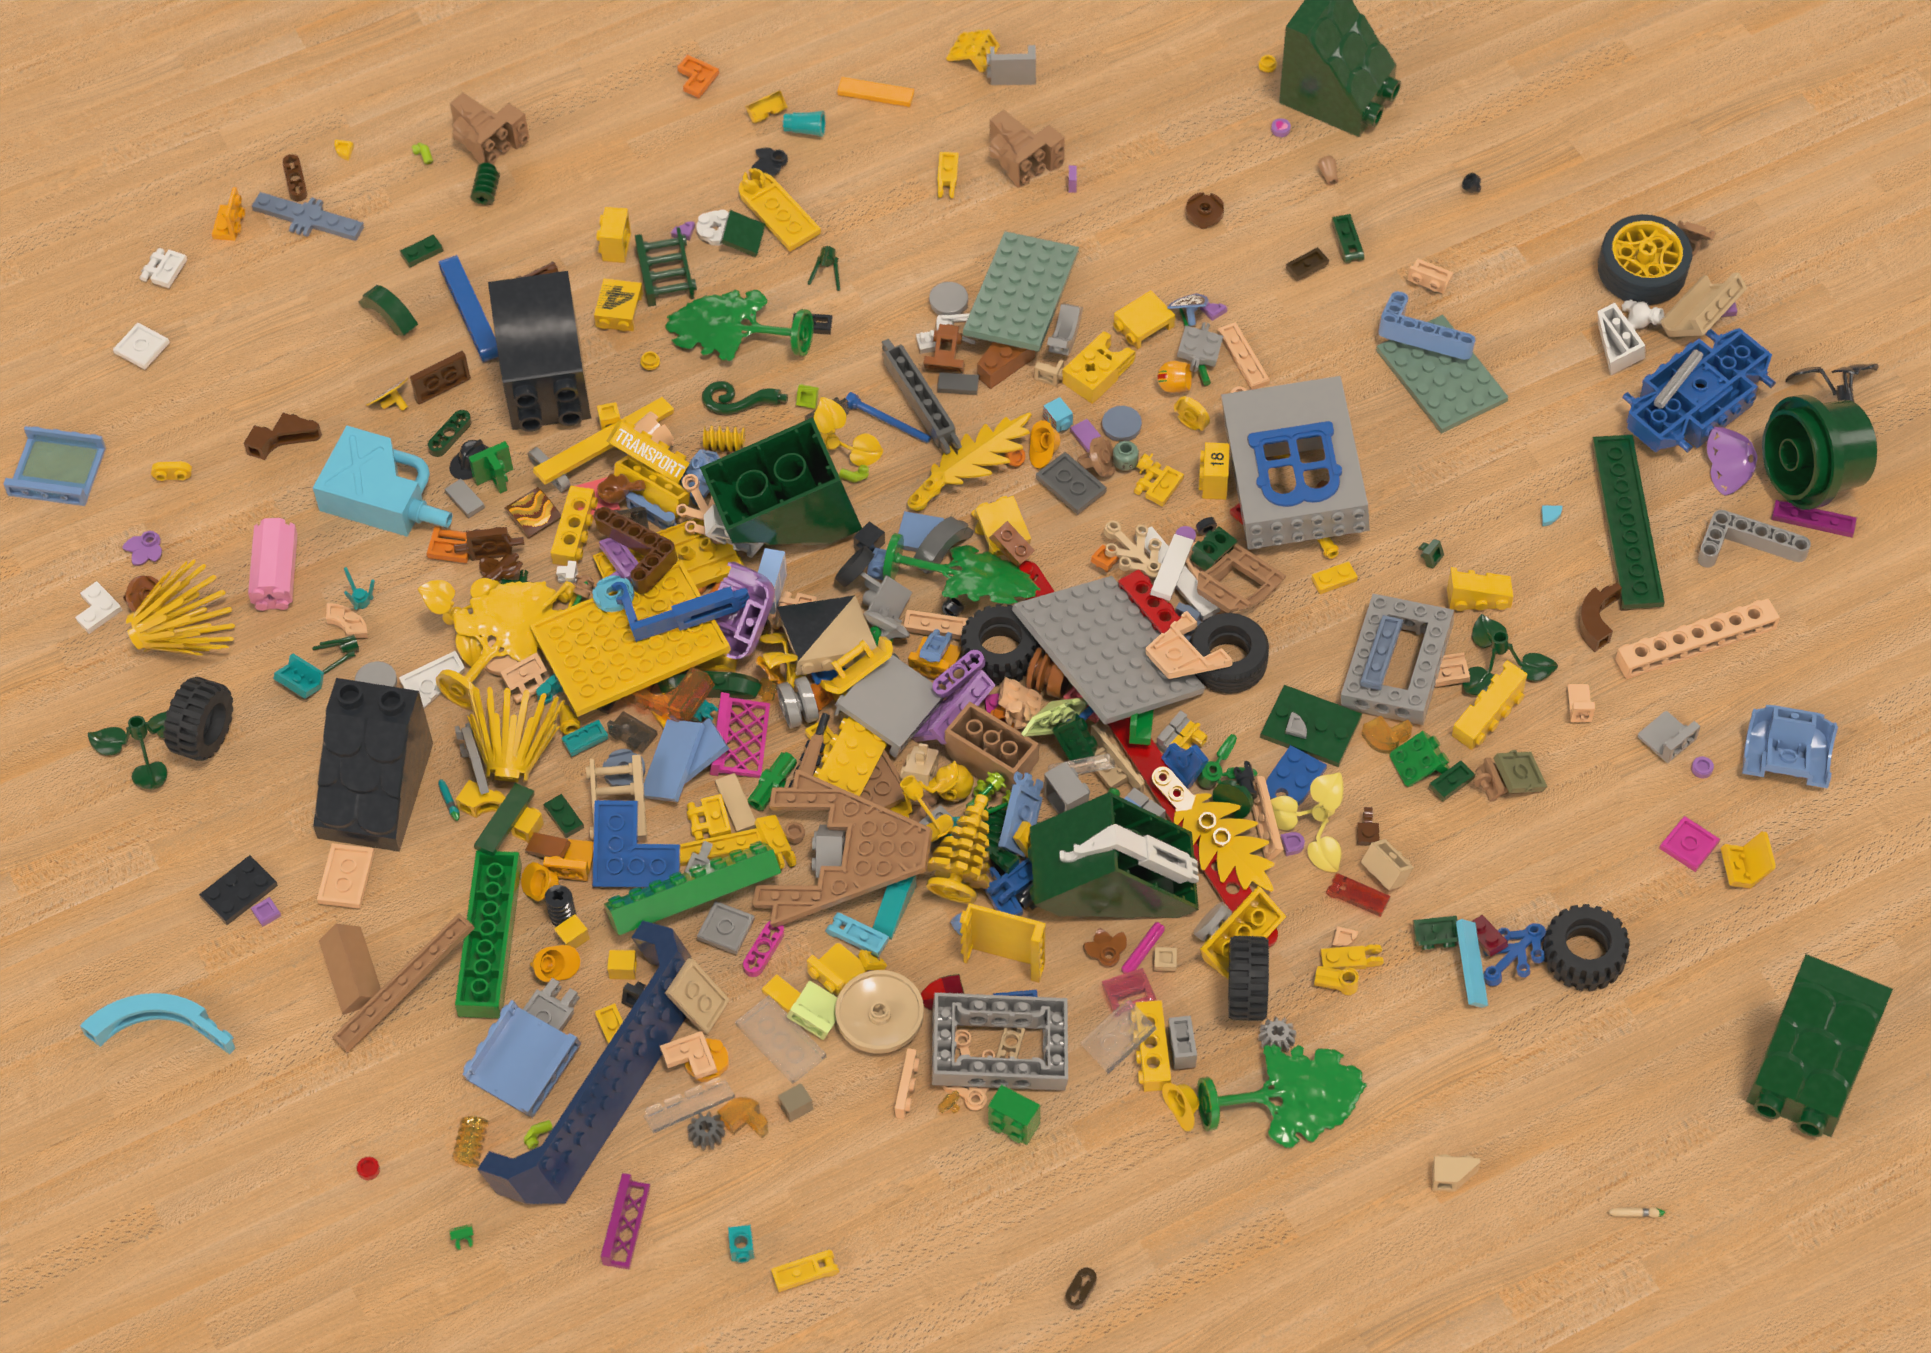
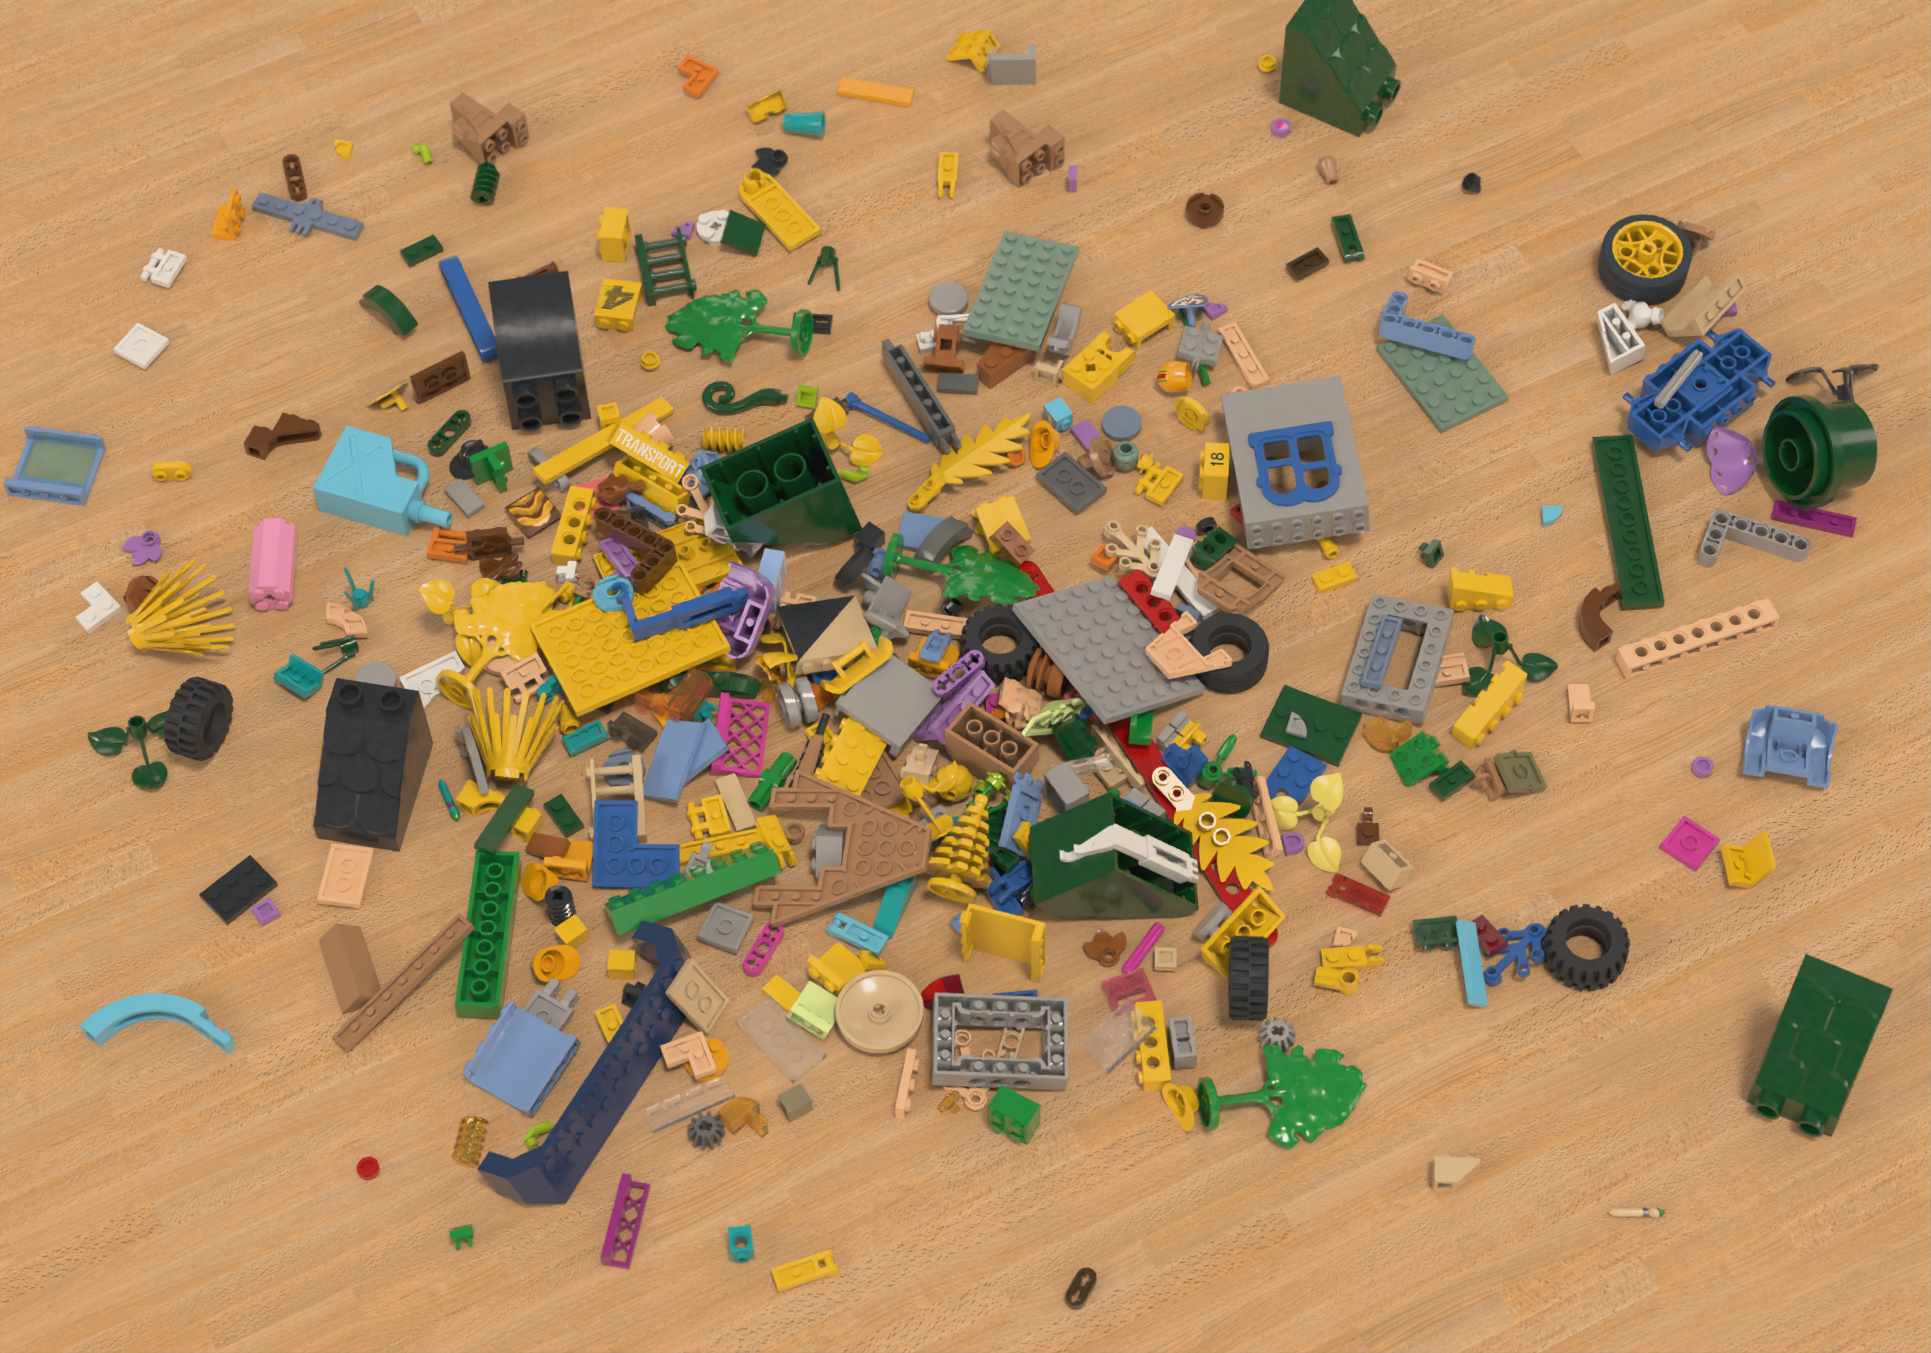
light grey bracket [1637,711,1700,763] -> none

